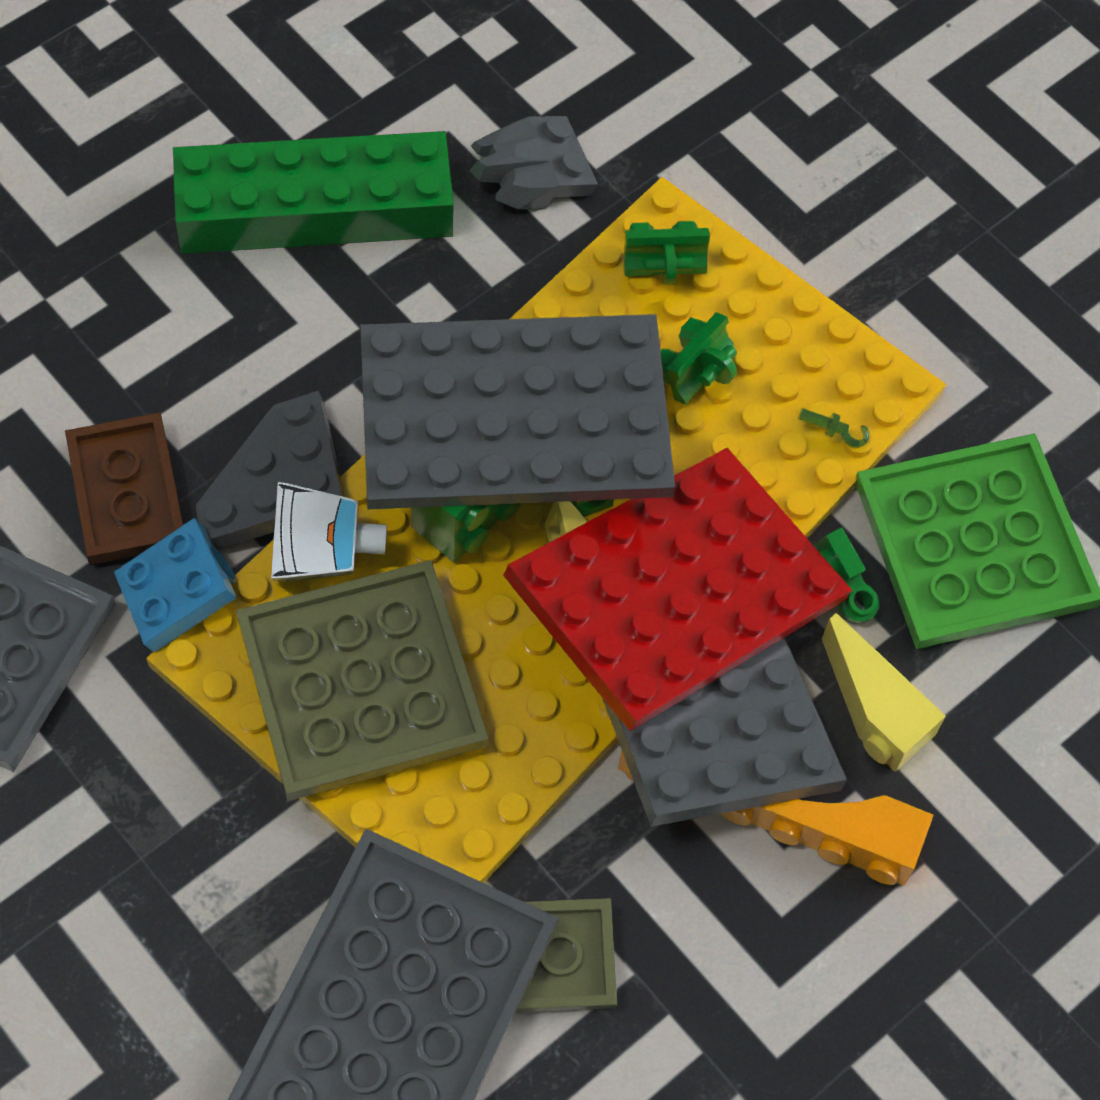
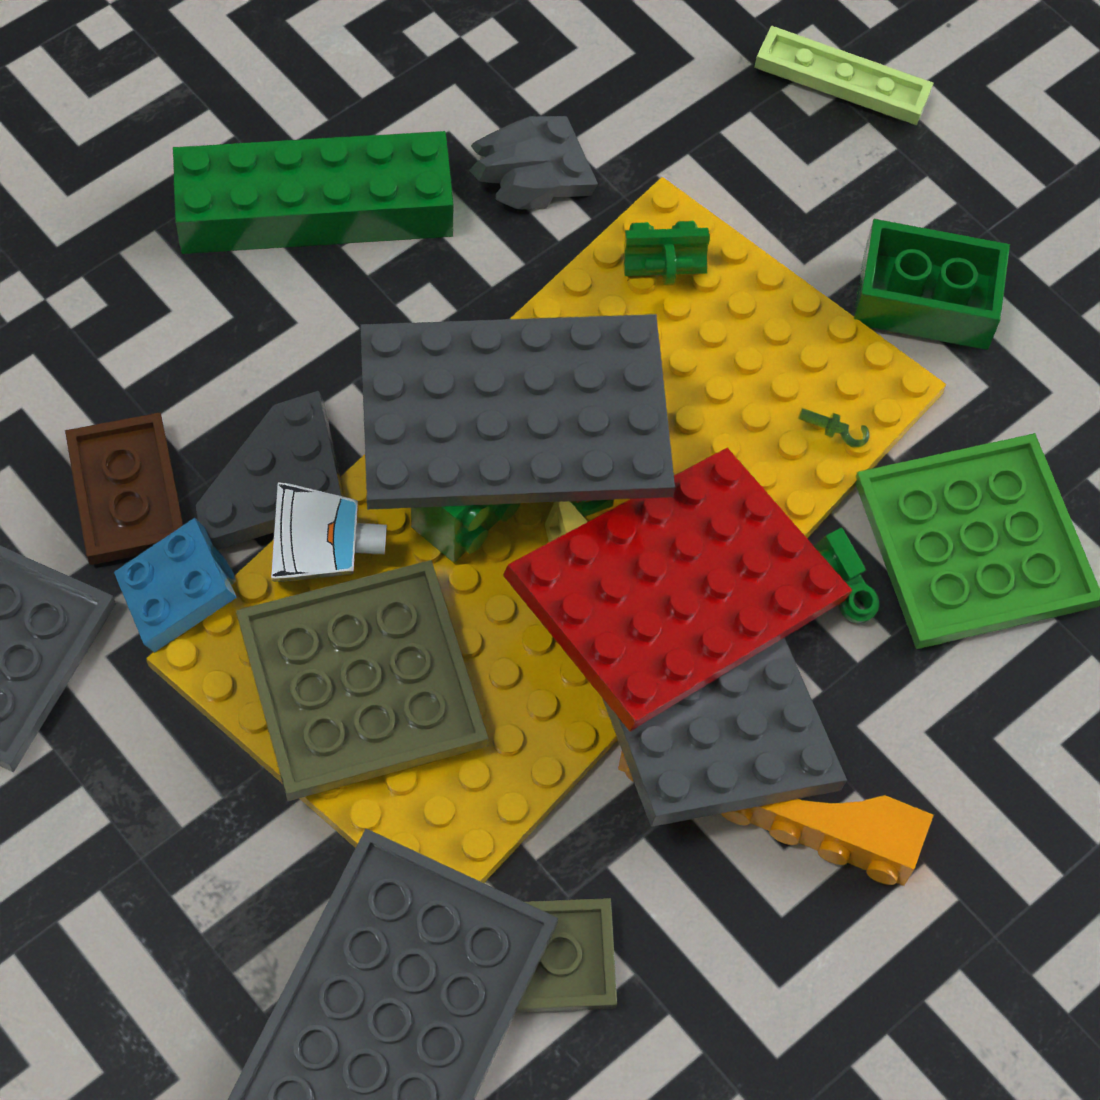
green hips [660,312,737,405] -> none
light yellow slope [822,613,946,772] -> none
none -> yellowish green plate [754,26,934,125]
none -> green brick [854,219,1010,350]

